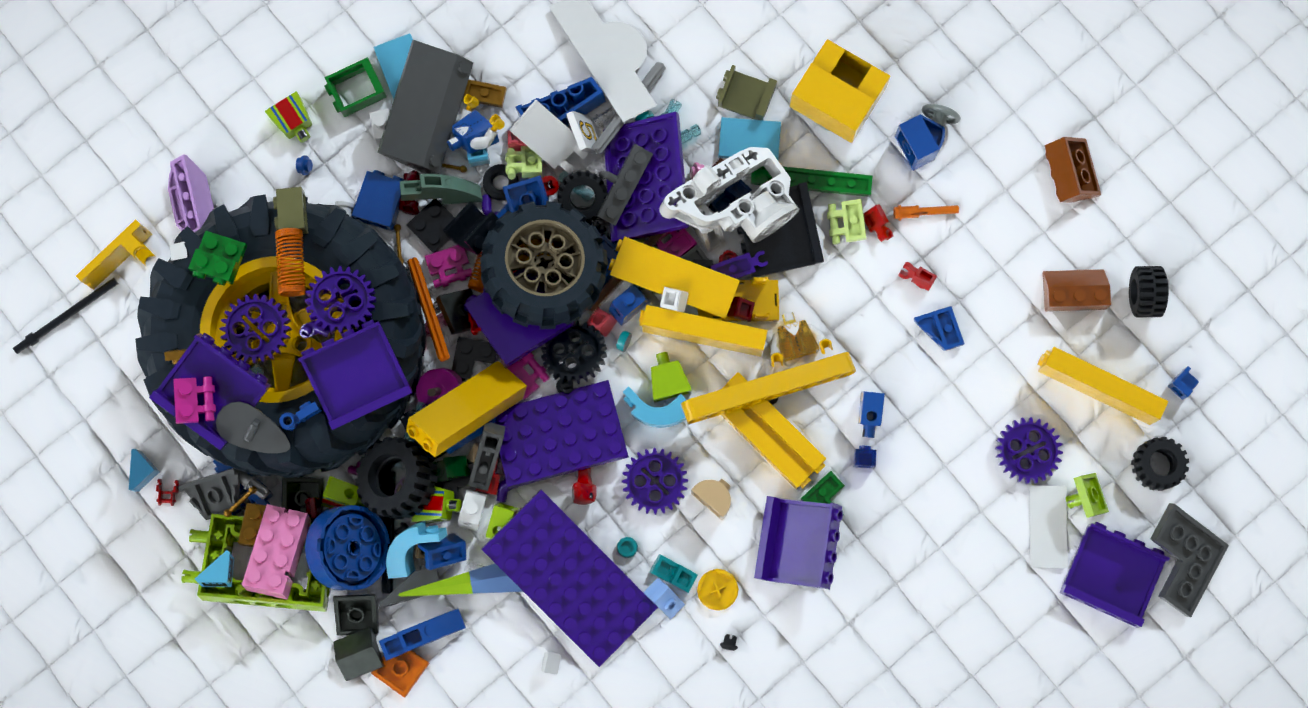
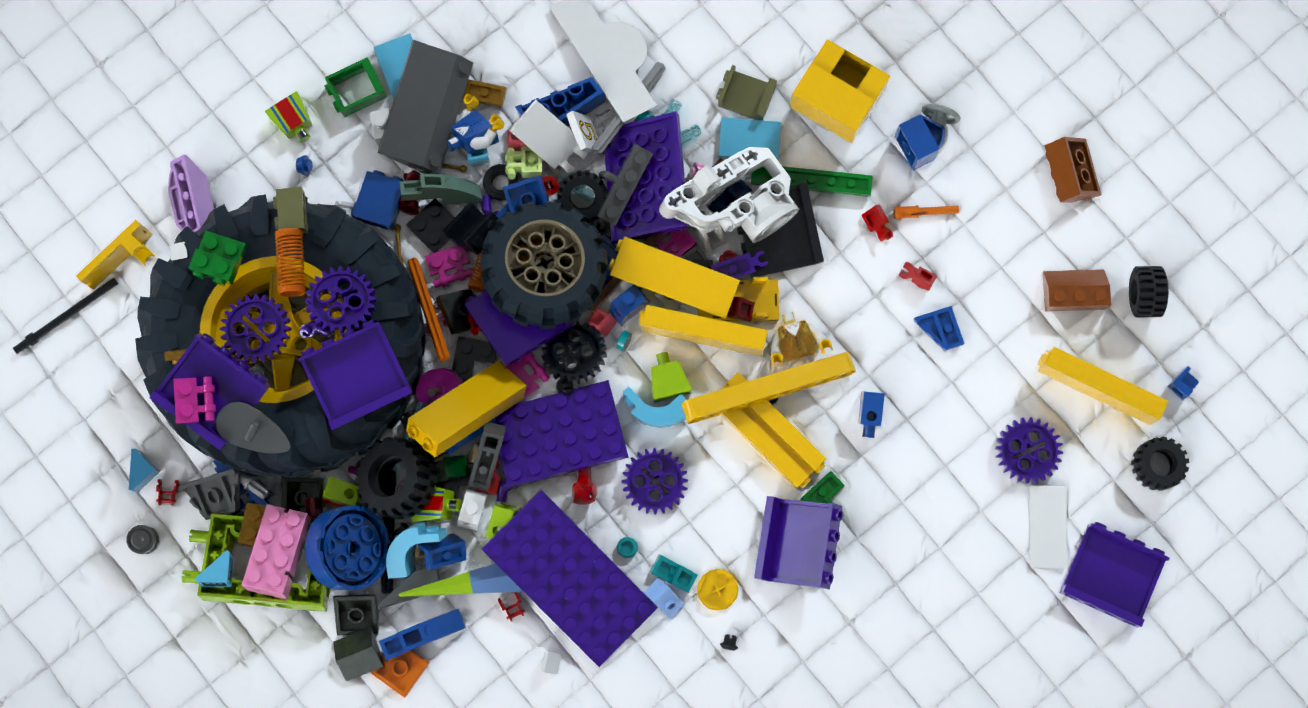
pearl gold hinge [223,486,257,517] -> none
blue plate [279,401,322,431] -> none
white slope [660,287,689,312] -> none
tan brick [691,478,731,520] -> none
yellowish green plate [827,199,867,245] -> none
clear blue plate [853,445,876,468] -> none
lime tile [1066,473,1109,518] -> none
dark grey plate [1150,503,1229,618] -> none
none -> dark grey wheel [126,525,159,554]
none -> red piece [498,592,525,622]

